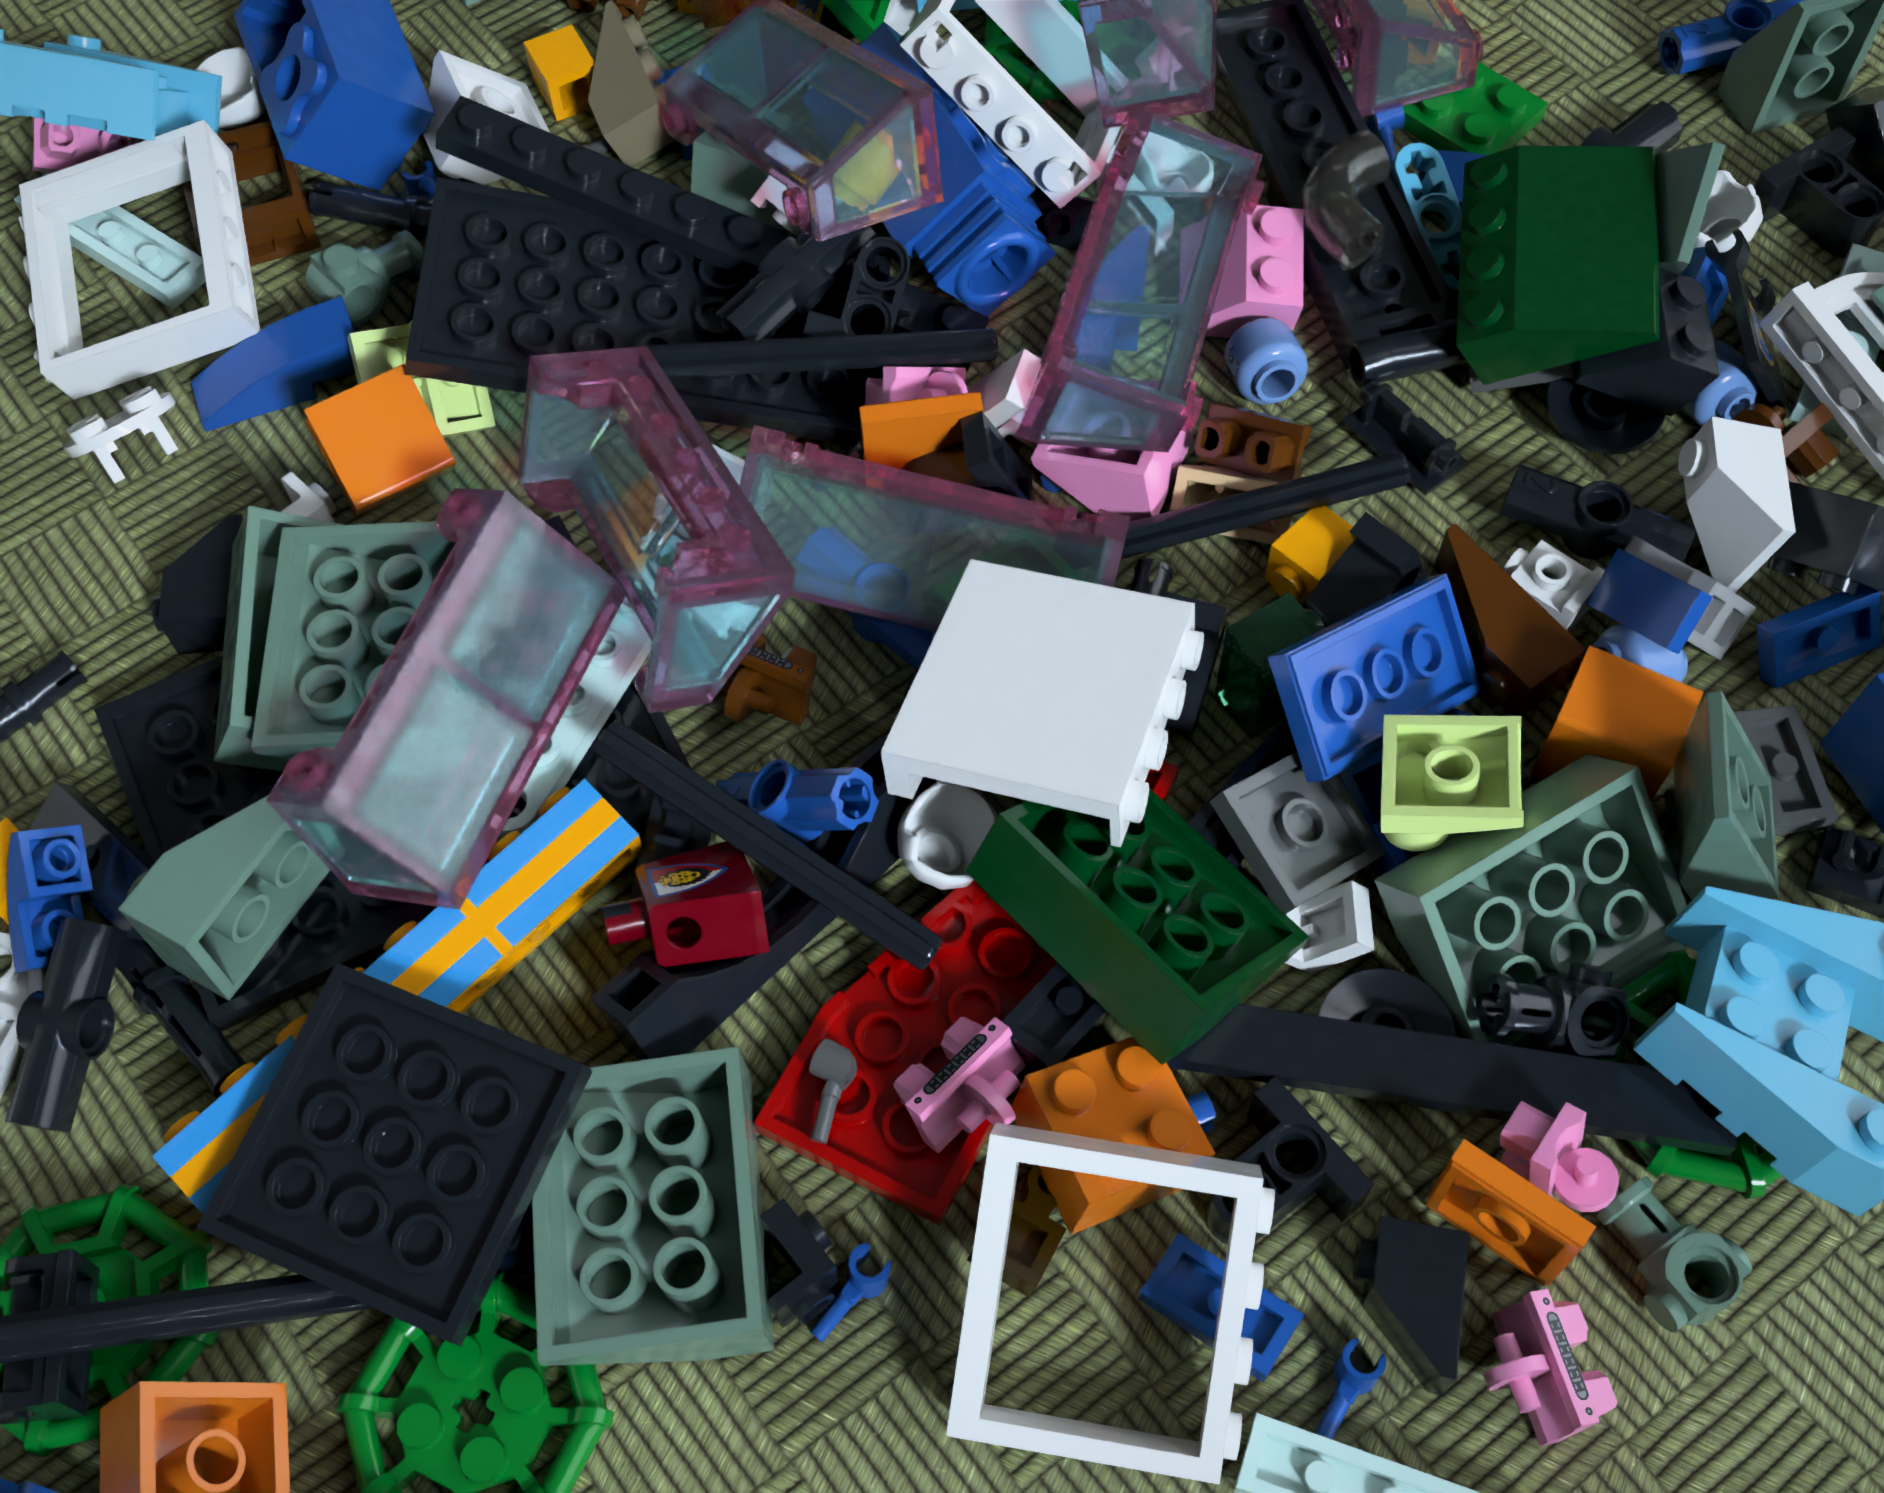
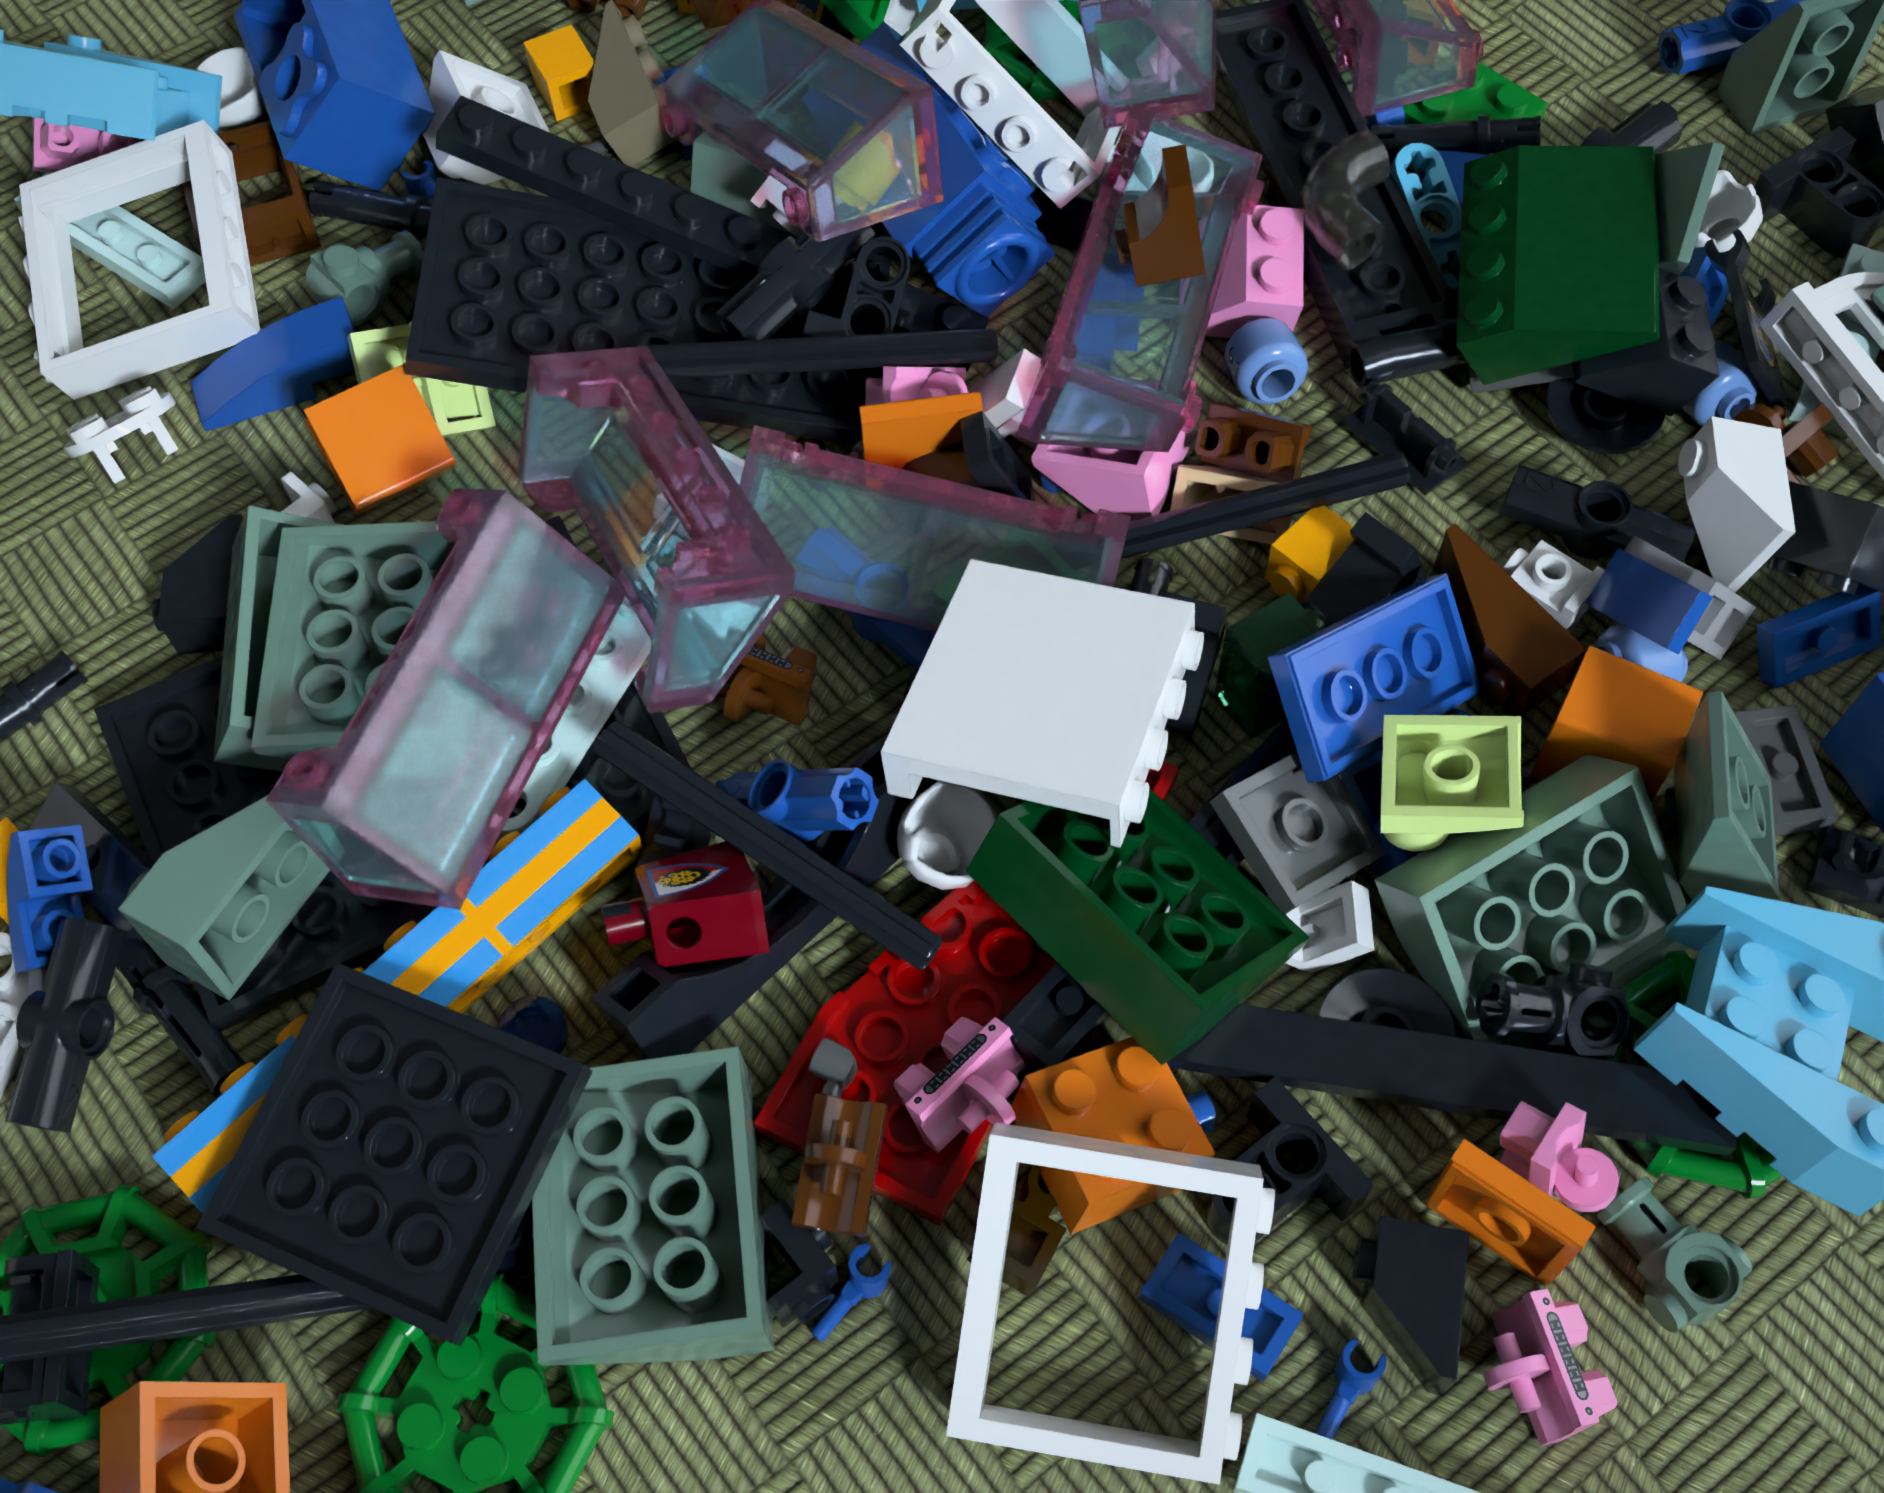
none -> clear blue tile [497,996,569,1054]
none -> reddish brown hips [791,1093,888,1238]
none -> reddish brown arch [1115,144,1206,287]
none -> black pin [1371,114,1541,160]

